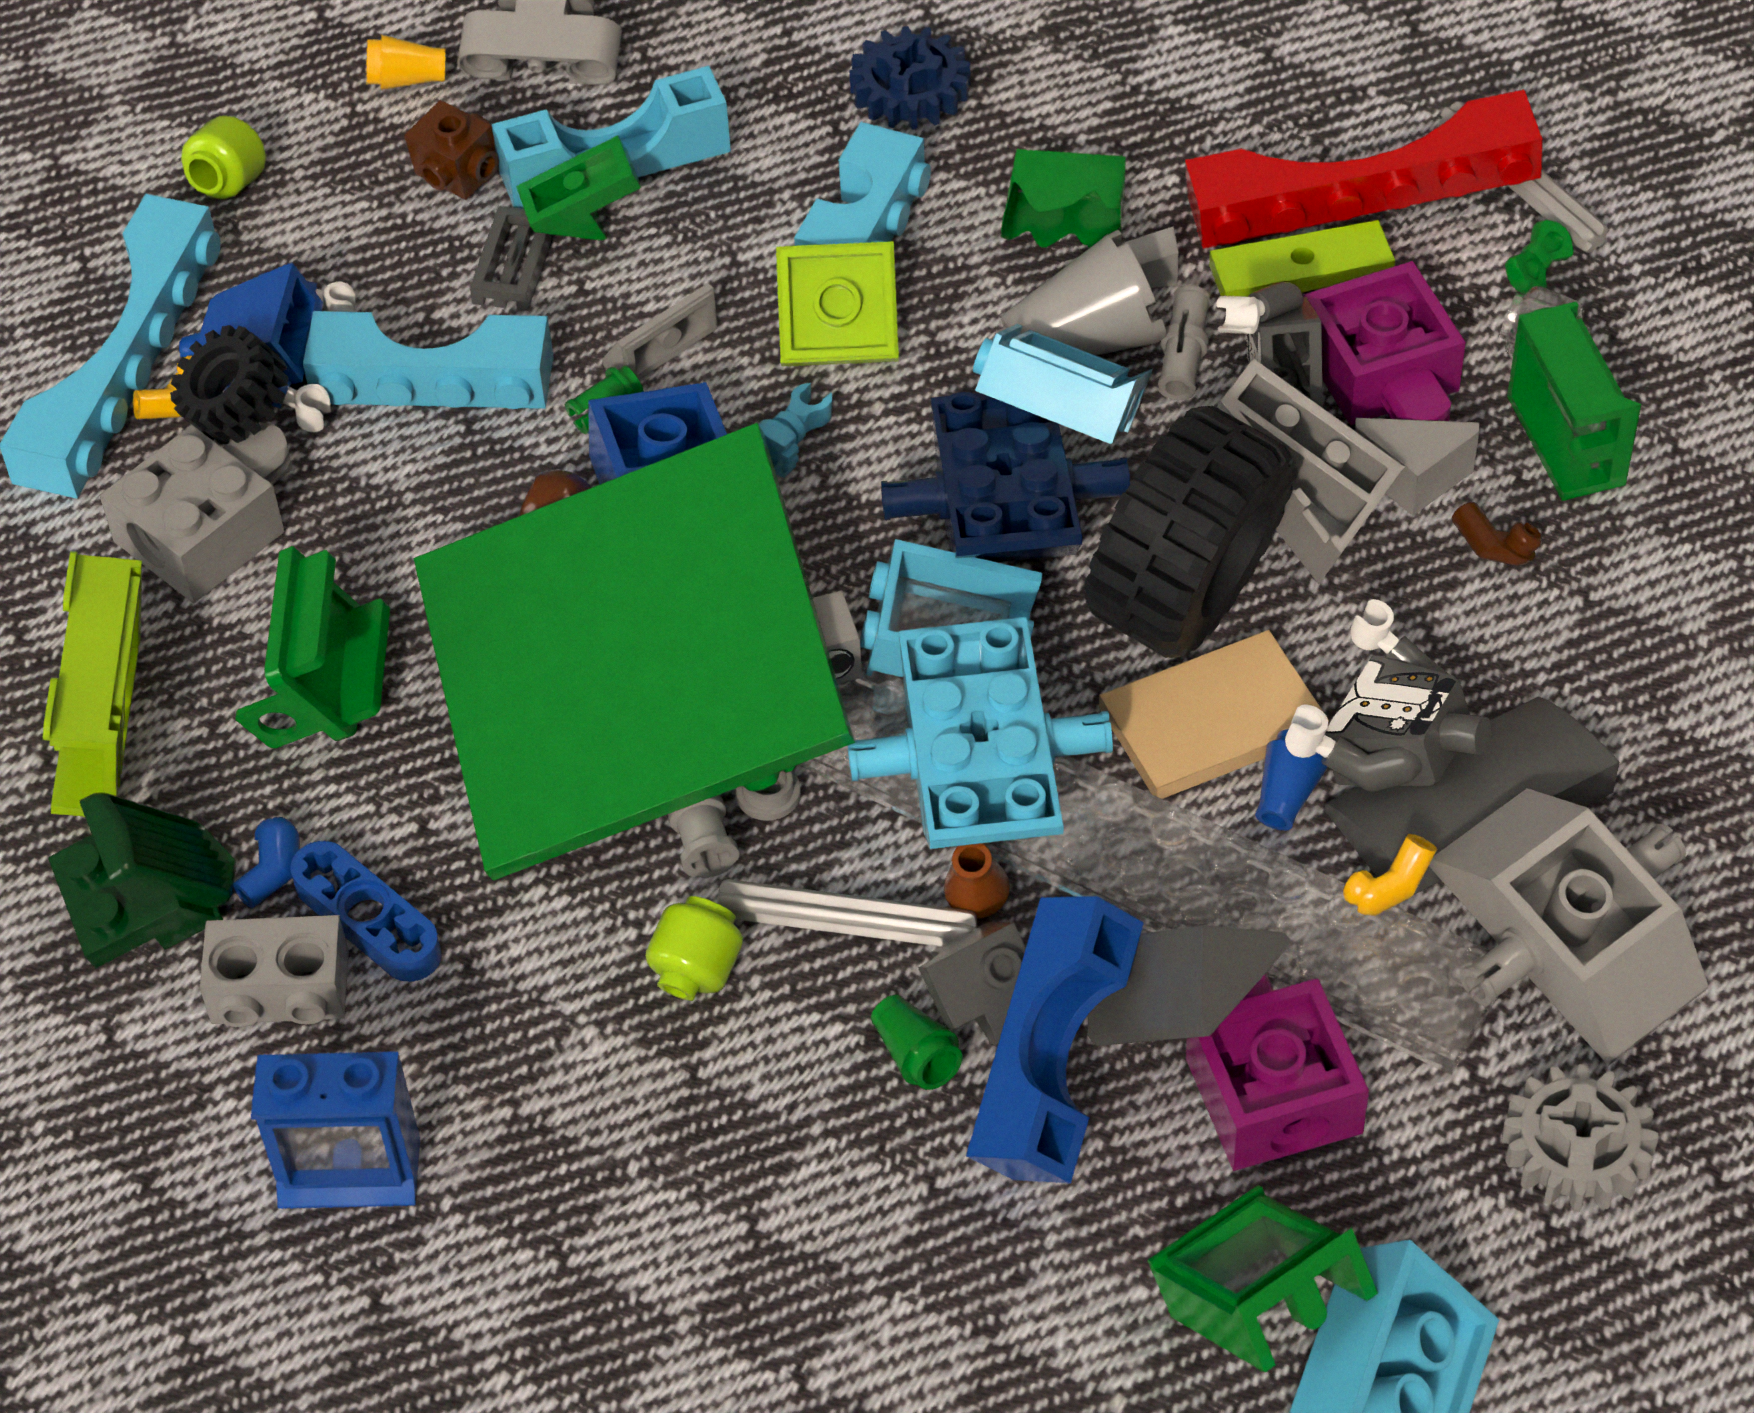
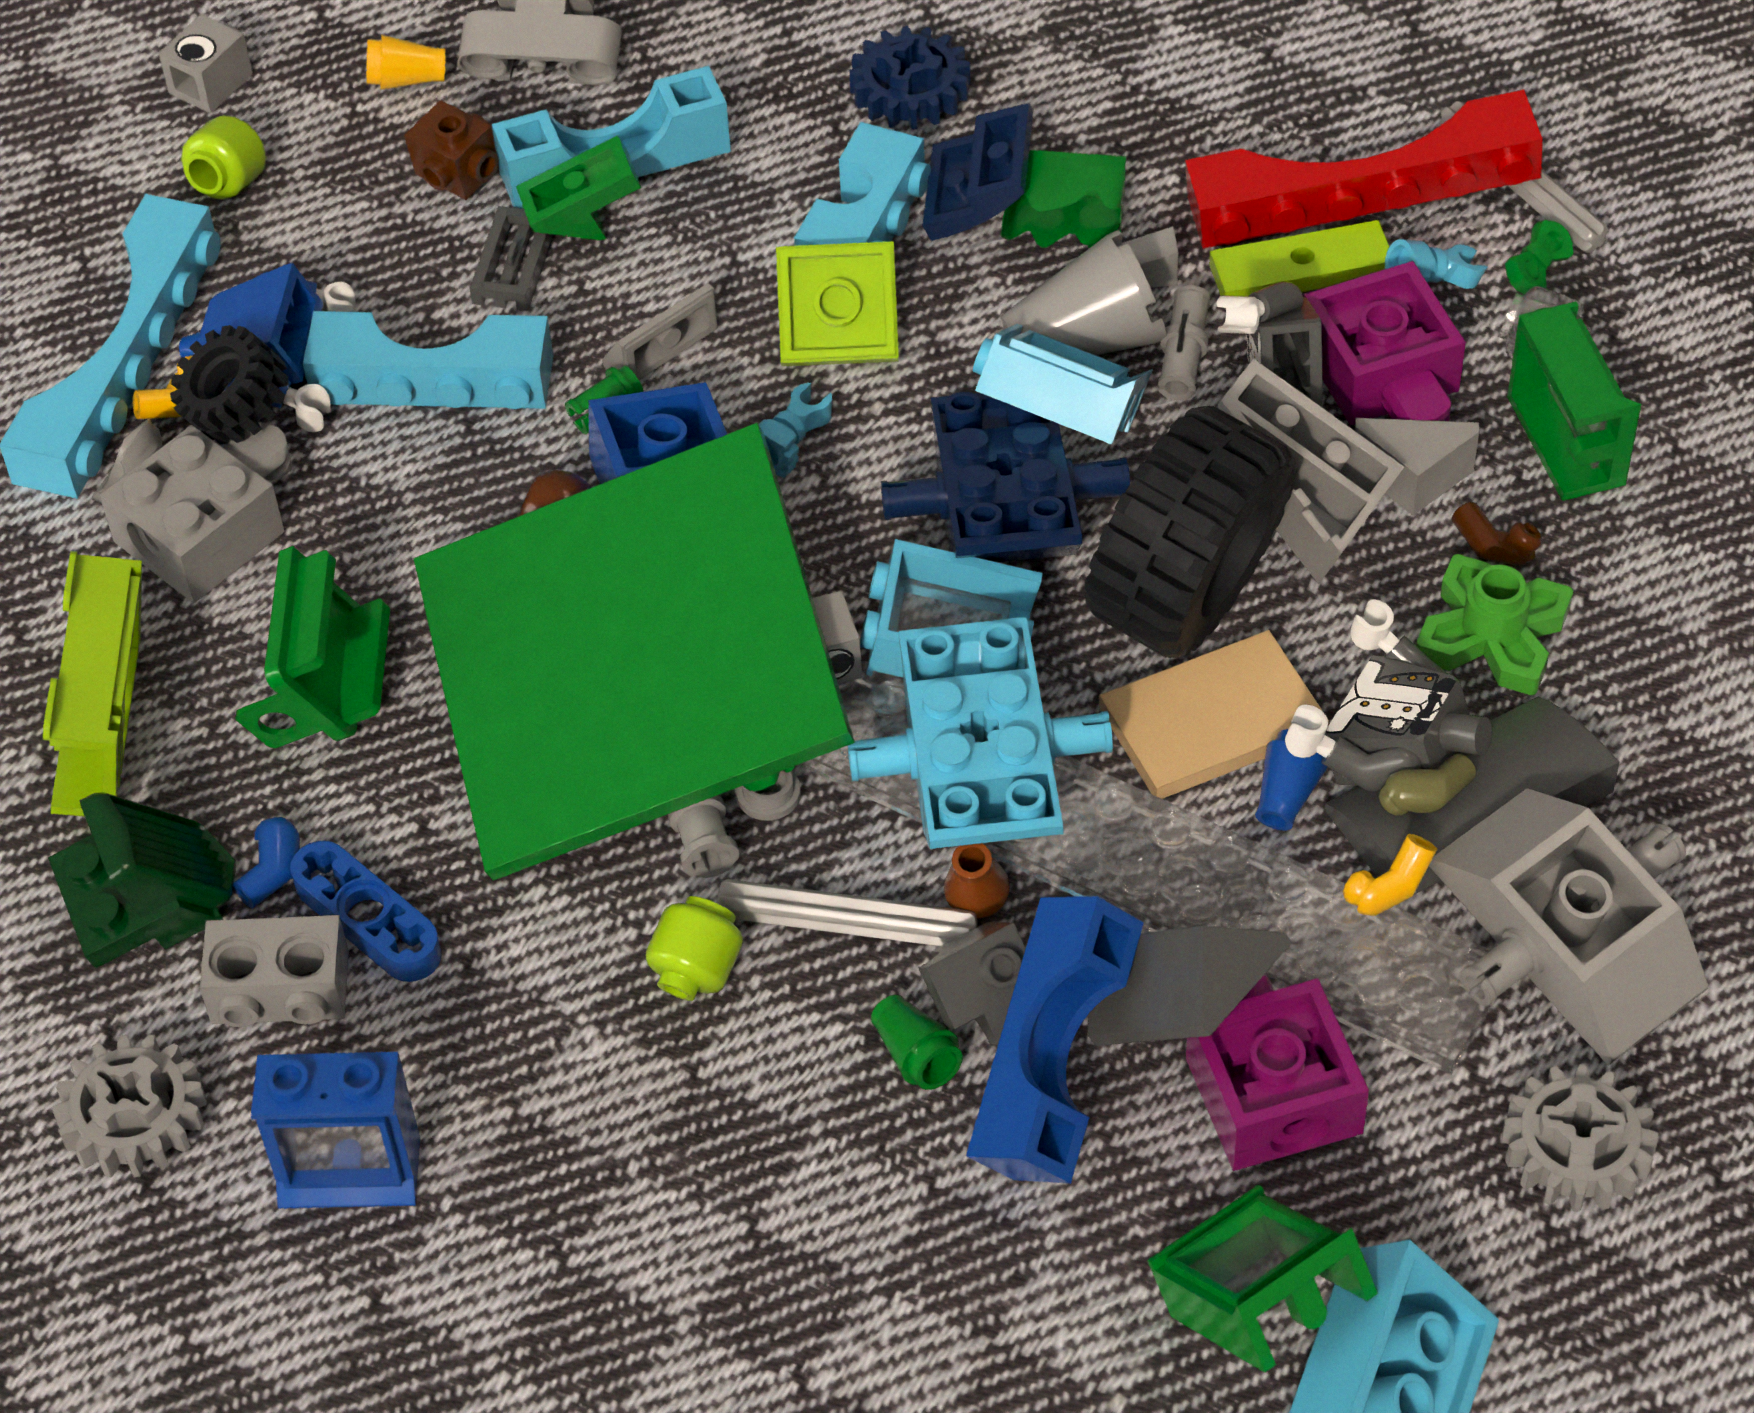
none -> light grey gear [52,1034,207,1178]
none -> light grey piece [91,419,163,503]
none -> light grey brick [159,14,253,114]
none -> dark blue slope [922,103,1033,241]
none -> olive arm [1379,754,1476,816]
none -> medium azure piece [1385,239,1488,289]
none -> bright green plant [1416,554,1573,695]

